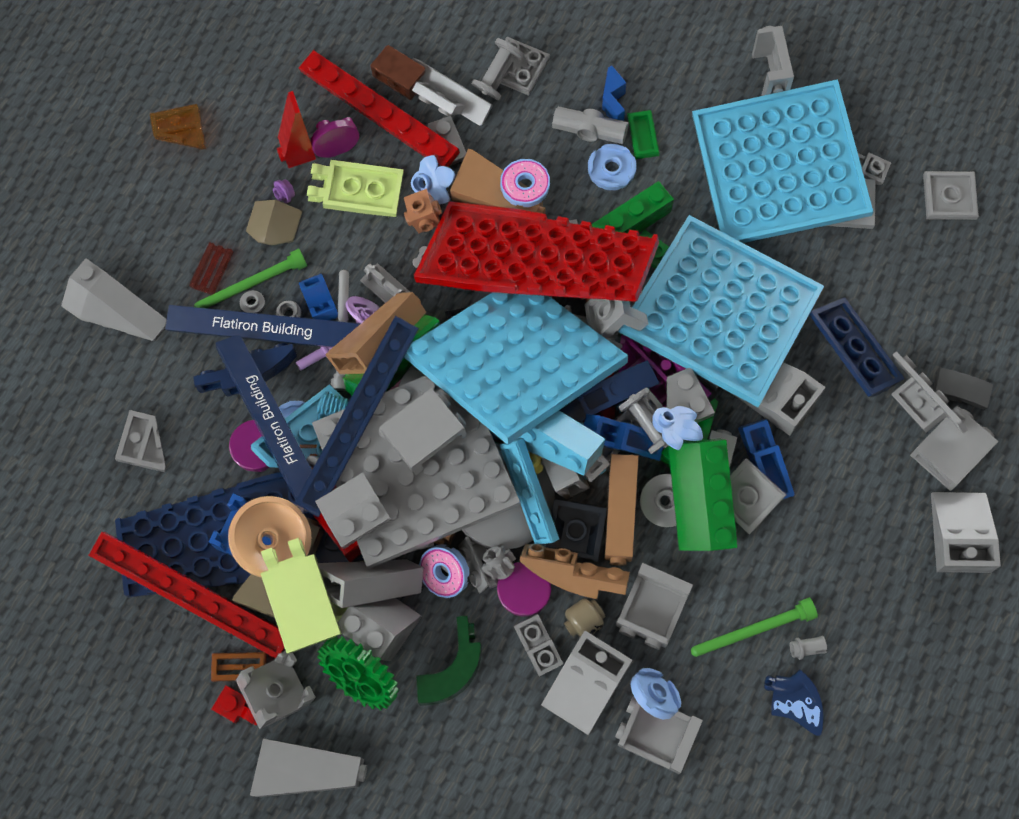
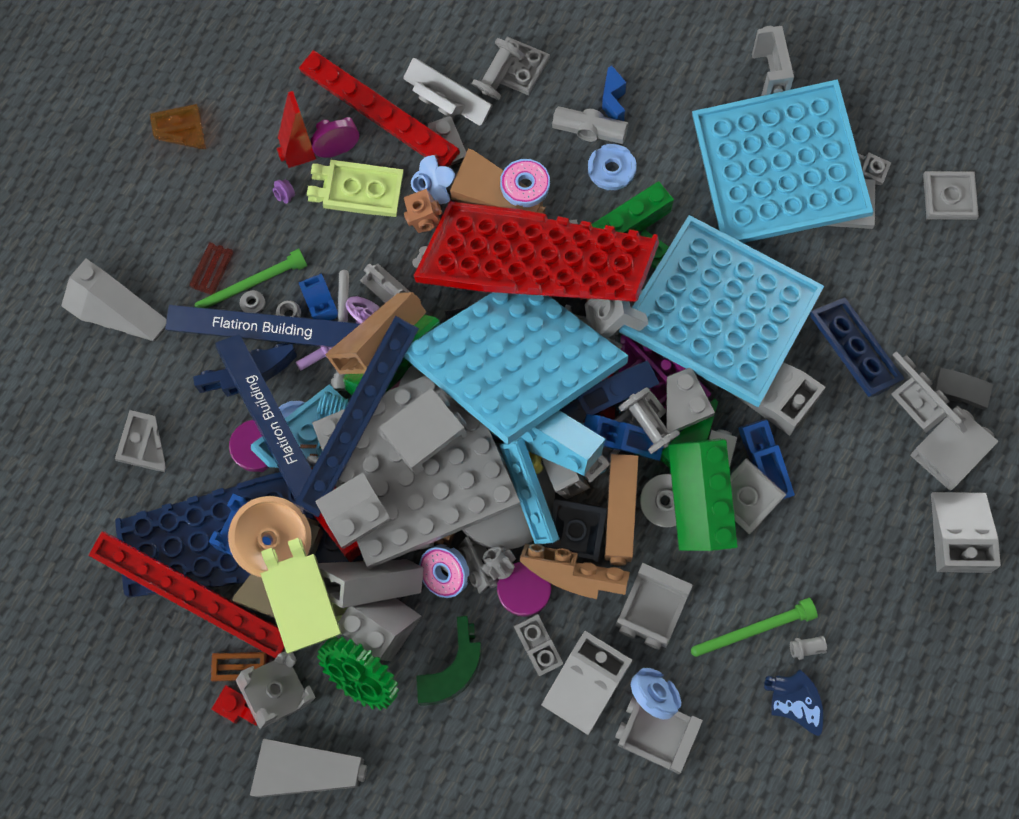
dark tan slope [246,200,302,245] -> none
copper panel [370,45,426,100] -> none
dark tan head [564,598,605,637] -> none
green tile [627,110,659,159] -> none
light blue plate [652,406,703,450] -> none

